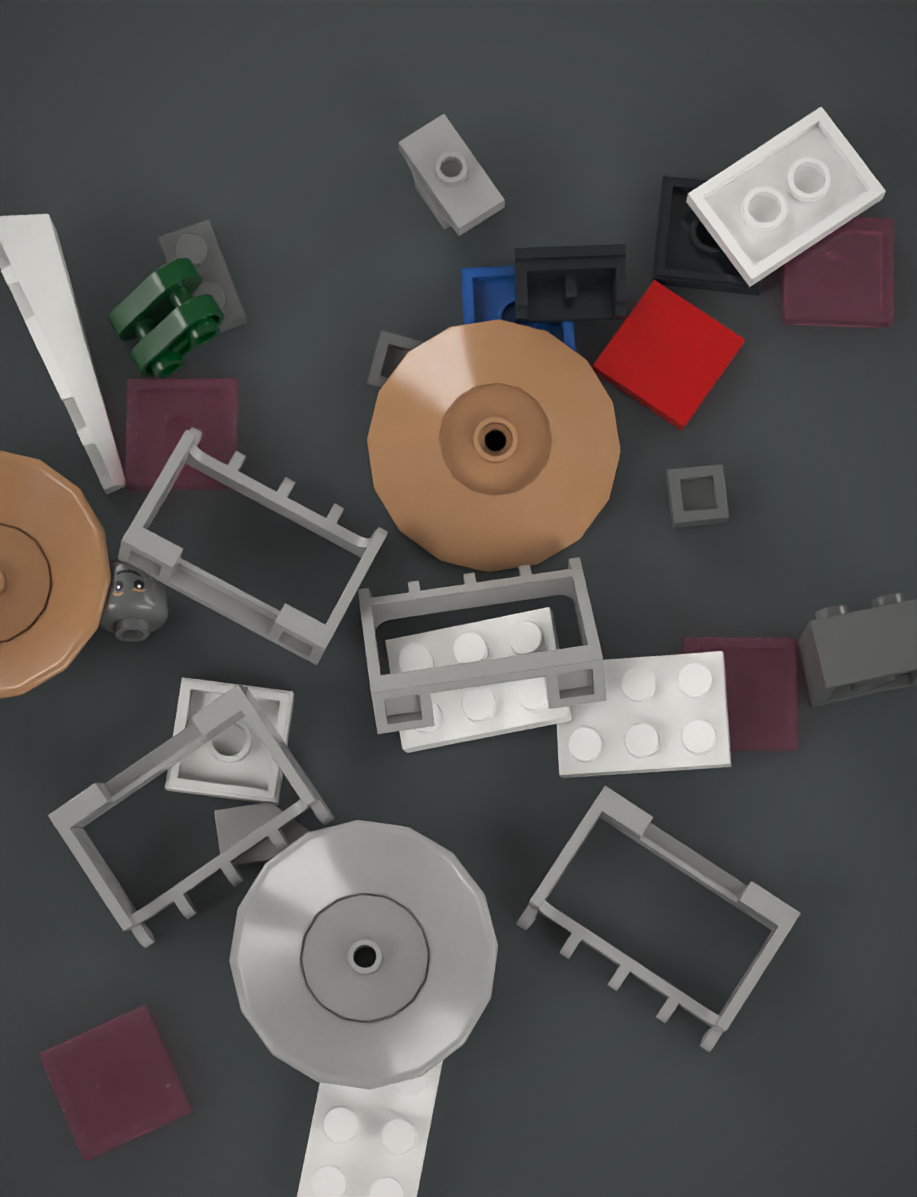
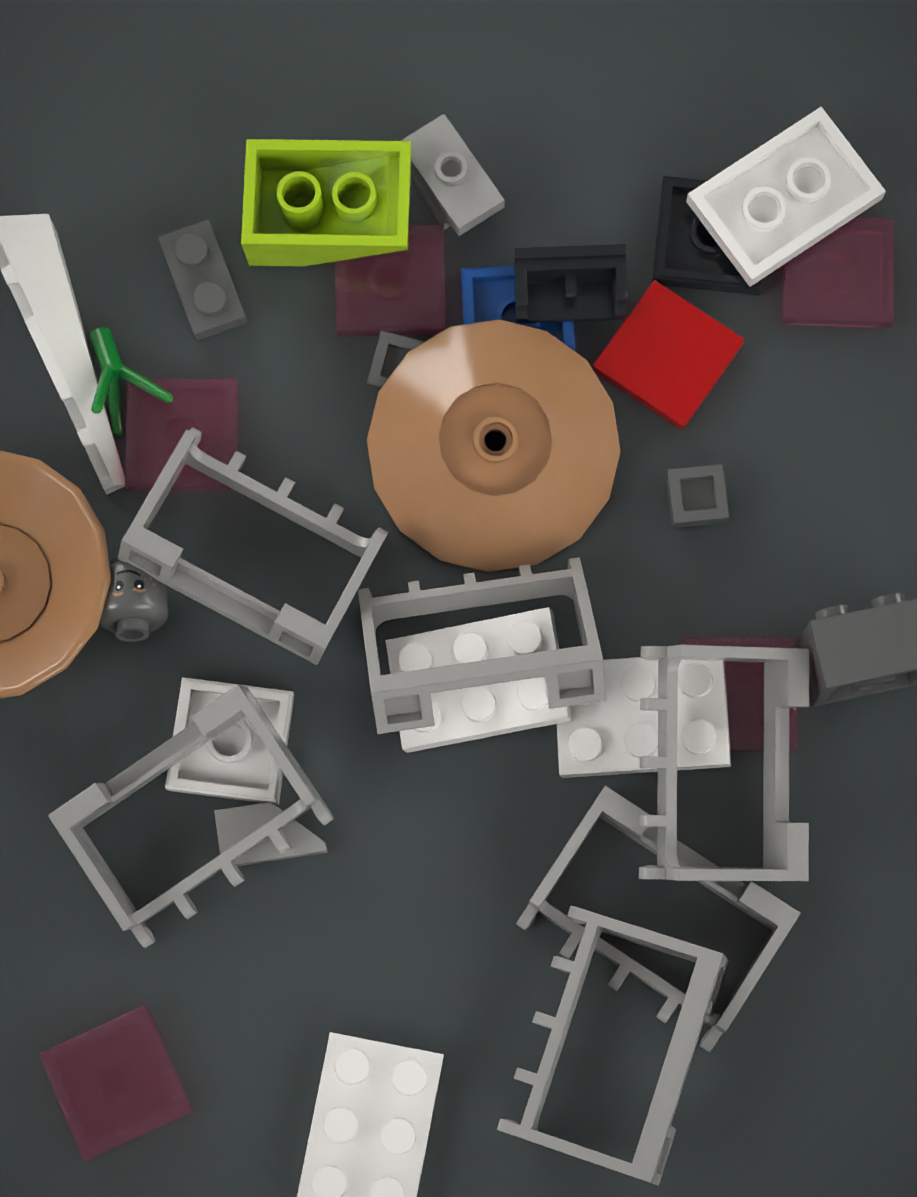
dark green brick [108,258,224,379] -> none
light grey dish [229,820,498,1090] -> none
none -> green plant [90,327,173,437]
none -> lime slope [241,139,412,267]
none -> clear pink tile [335,225,445,337]
none -> light grey hinge [497,906,730,1186]
none -> light grey hinge [639,645,809,881]

